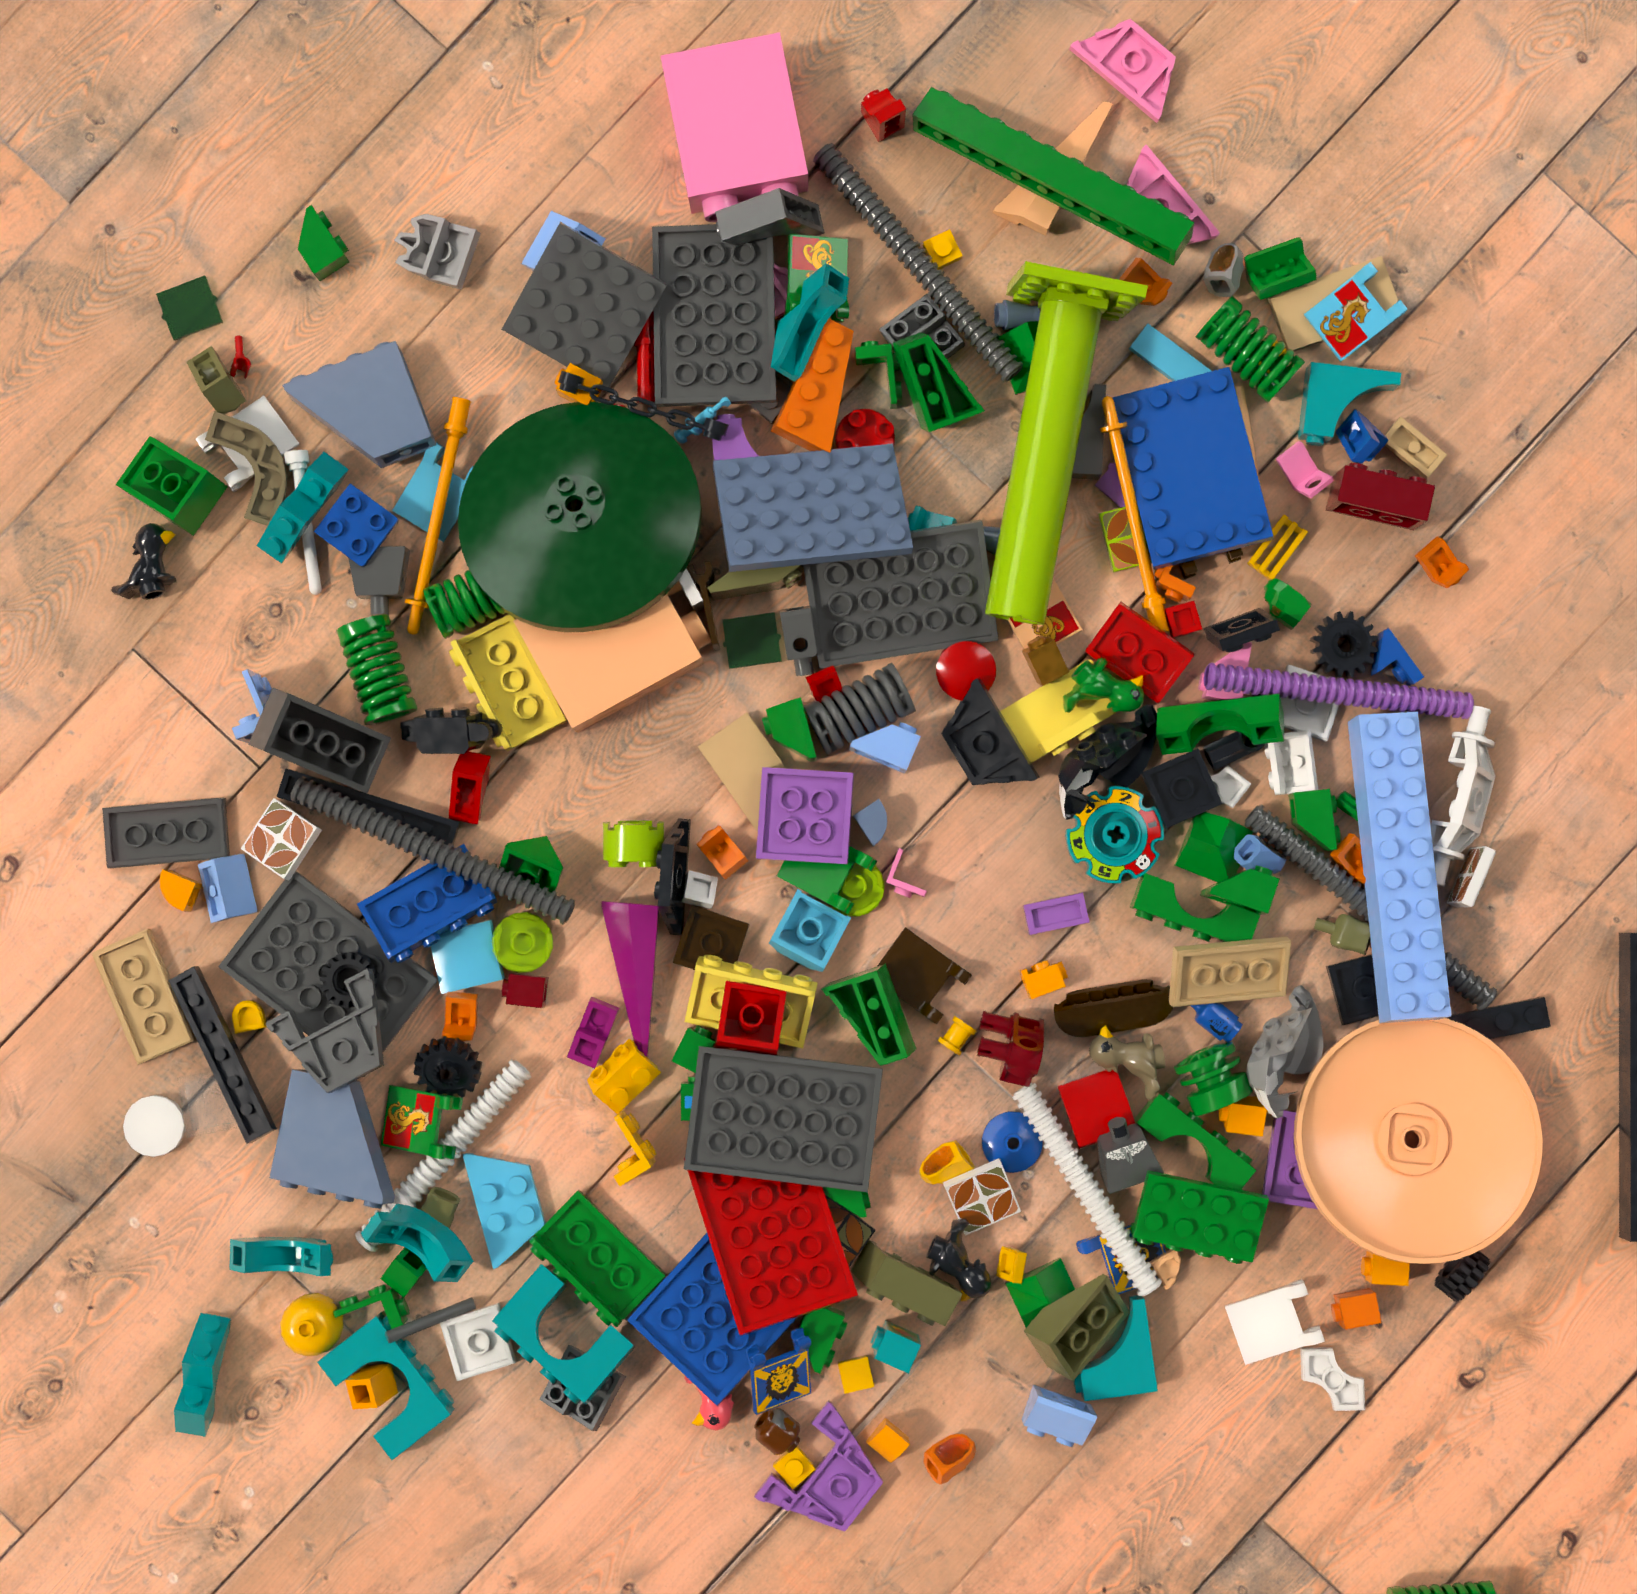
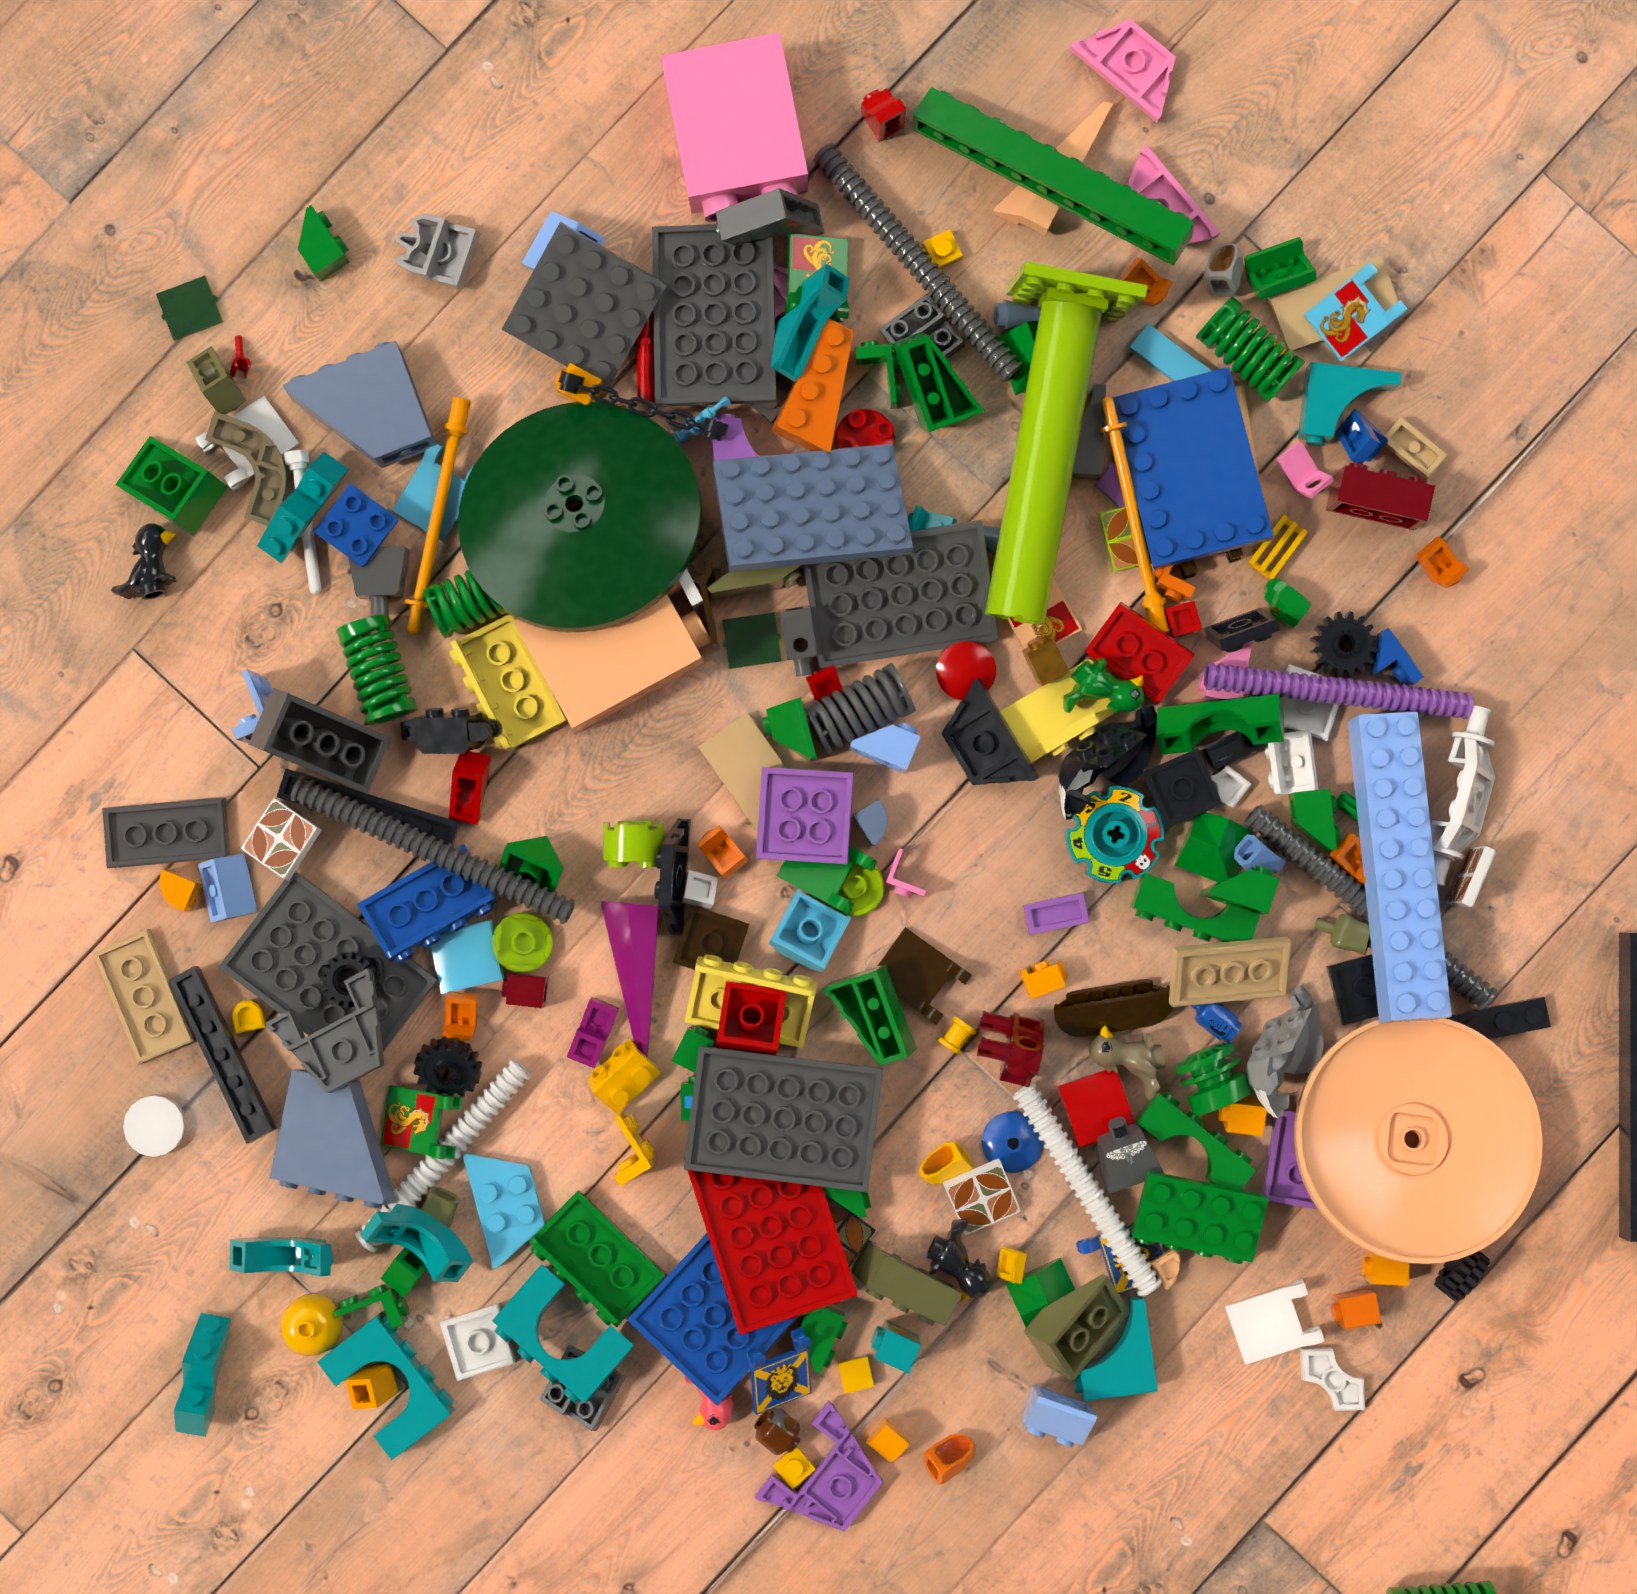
dark grey bar [385,1297,476,1343] -> none

